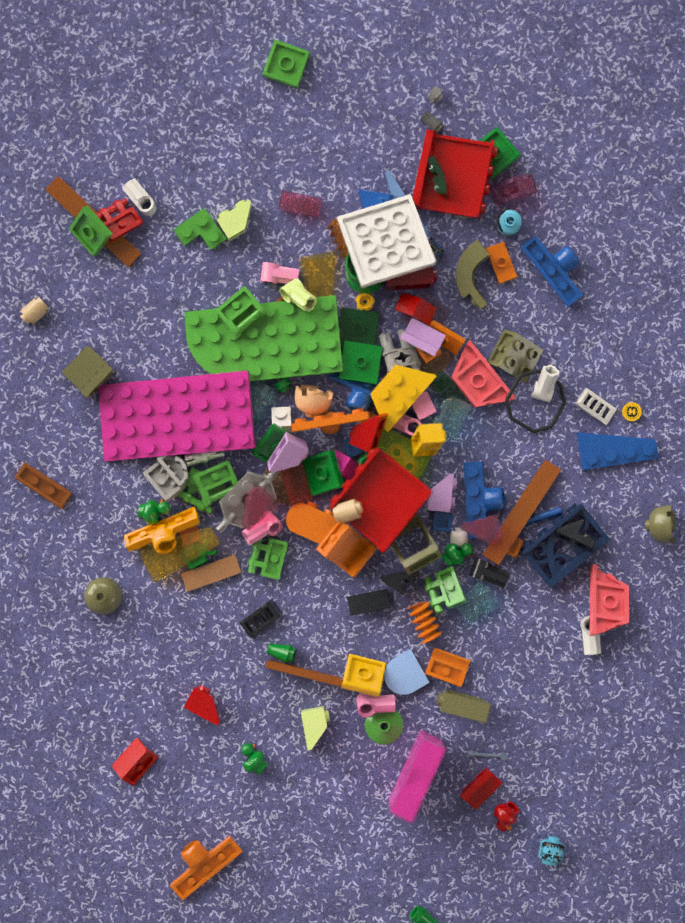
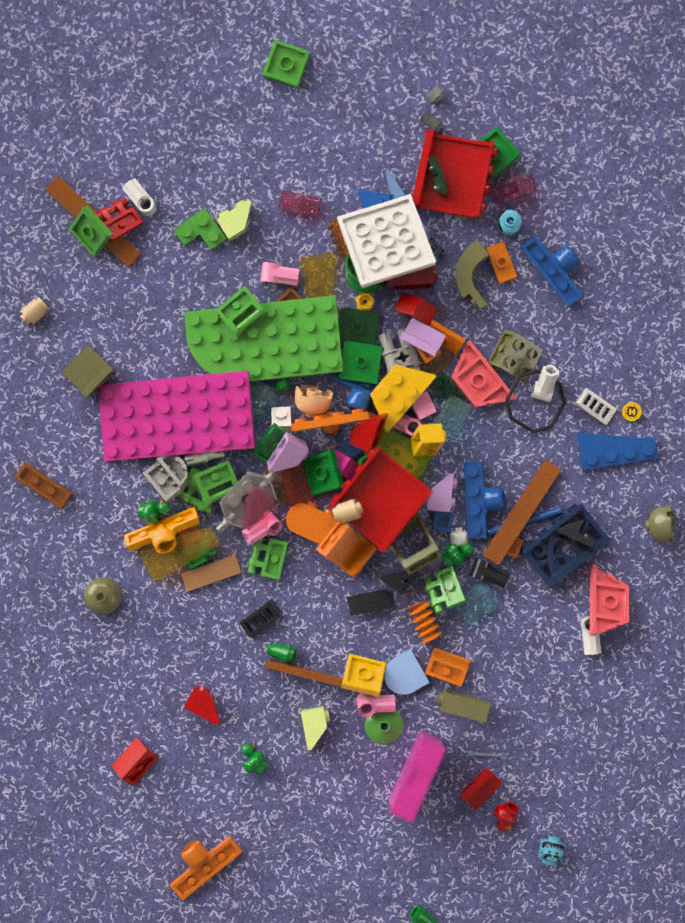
yellowish green piece [280,278,317,312] -> none
clear pink slope [460,514,503,545] -> none

